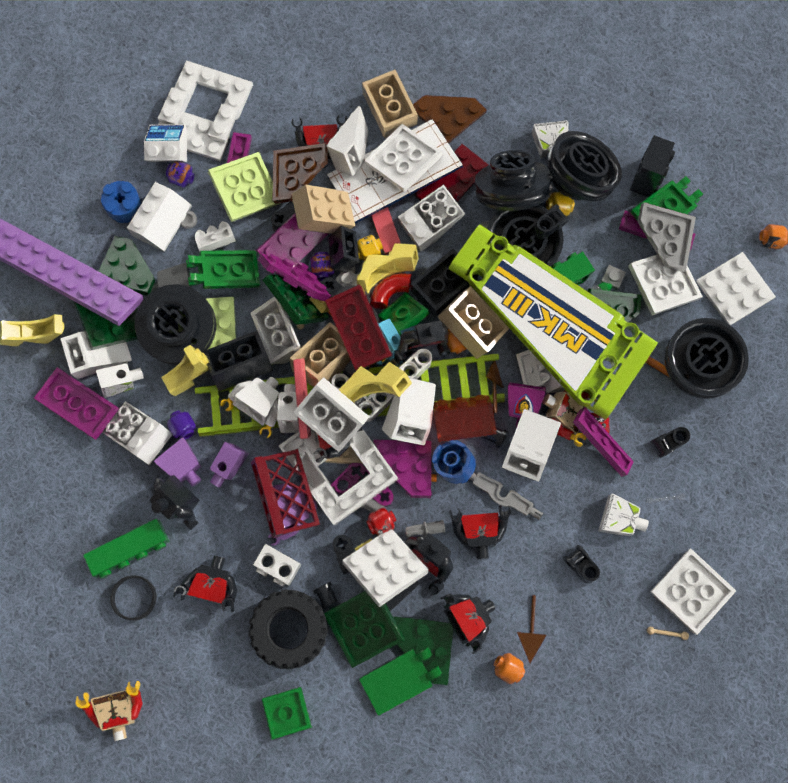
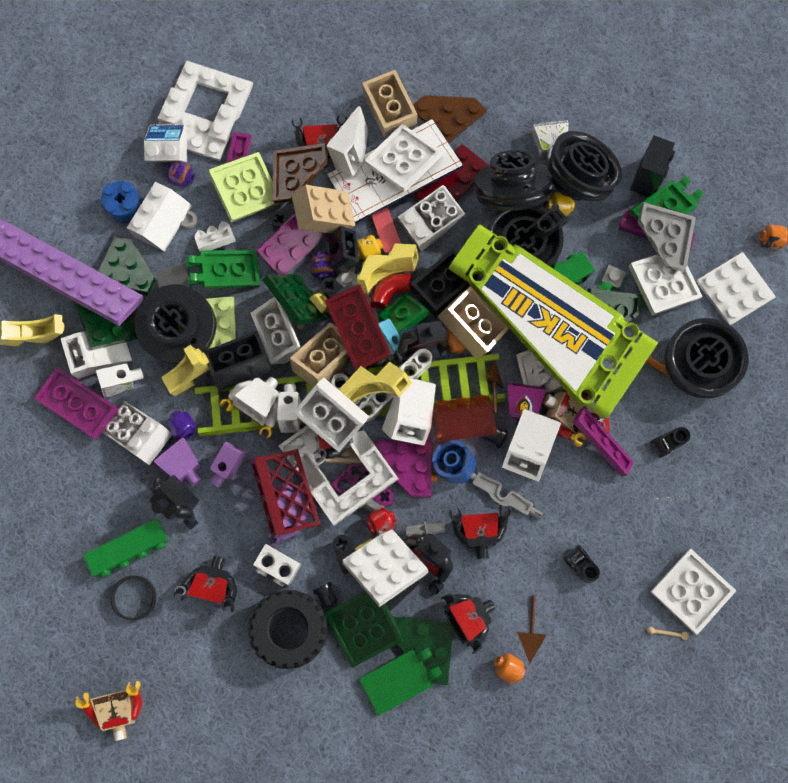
magenta plate [258,253,331,301] -> none
green plate [262,687,312,740] -> none
coral tile [293,358,311,439] -> none
white torso [598,494,649,536] -> none

